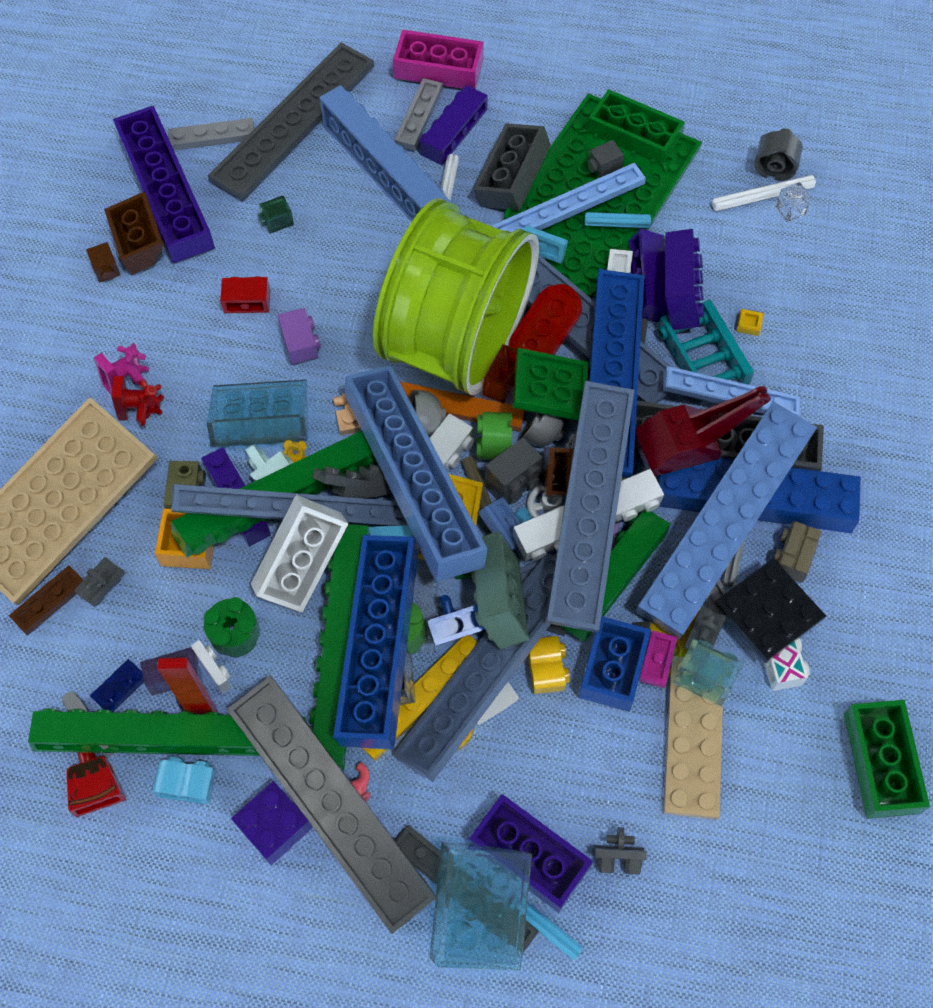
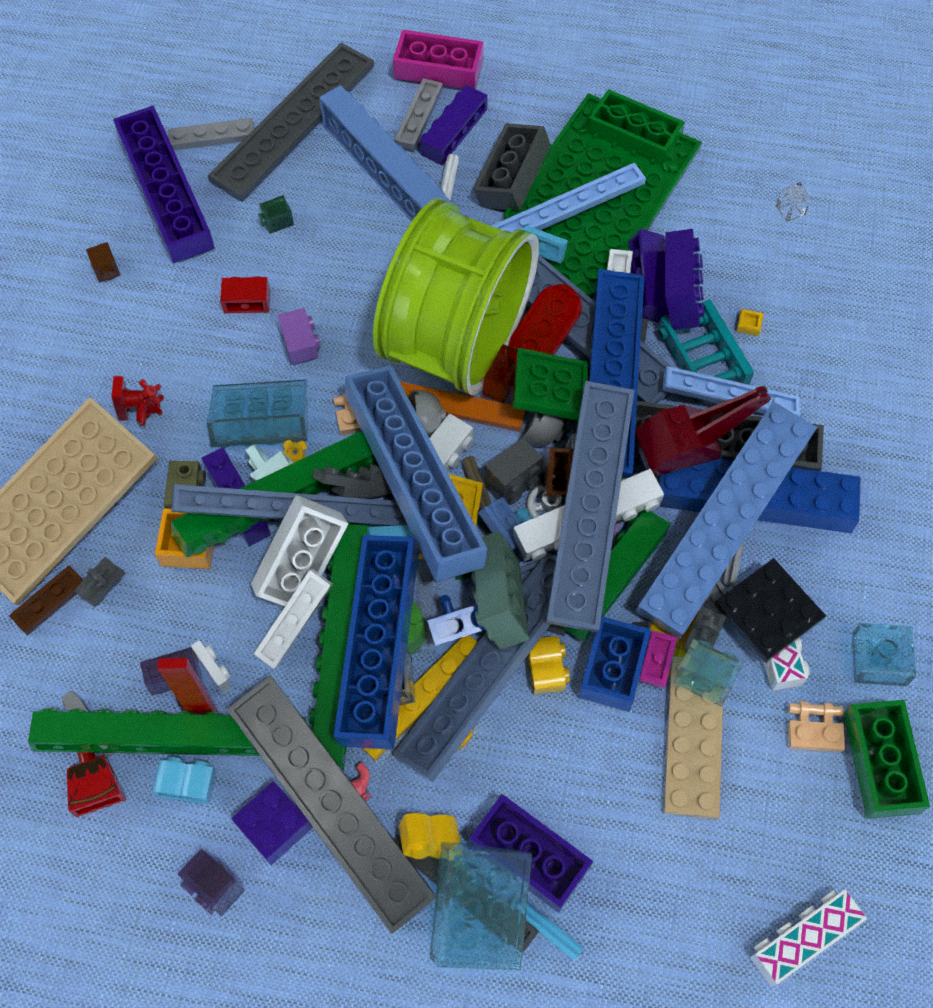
clear blue plate [90,659,148,712] -> none
dark pink piece [93,343,149,395] -> none
reddish brown slope [104,191,164,275] -> none
green brick [204,597,260,658] -> none
bright green brick [476,412,512,461] -> none
white sticker [477,682,519,725] -> none
medium azure axle [585,212,651,228] -> none
dark grey brick [588,140,624,178] -> none
dark grey hips [594,827,647,875] -> none
white axle [712,175,816,211] -> none
dark grey brick [754,128,803,181] -> none
dark tan brick [774,521,822,583] -> none
none -> clear purple brick [177,848,245,917]
none -> white plate [254,569,333,669]
none -> yellow brick [398,813,462,861]
none -> brick [750,890,867,988]
none -> light nougat plate [788,701,845,752]
none -> clear light blue brick [852,623,916,686]

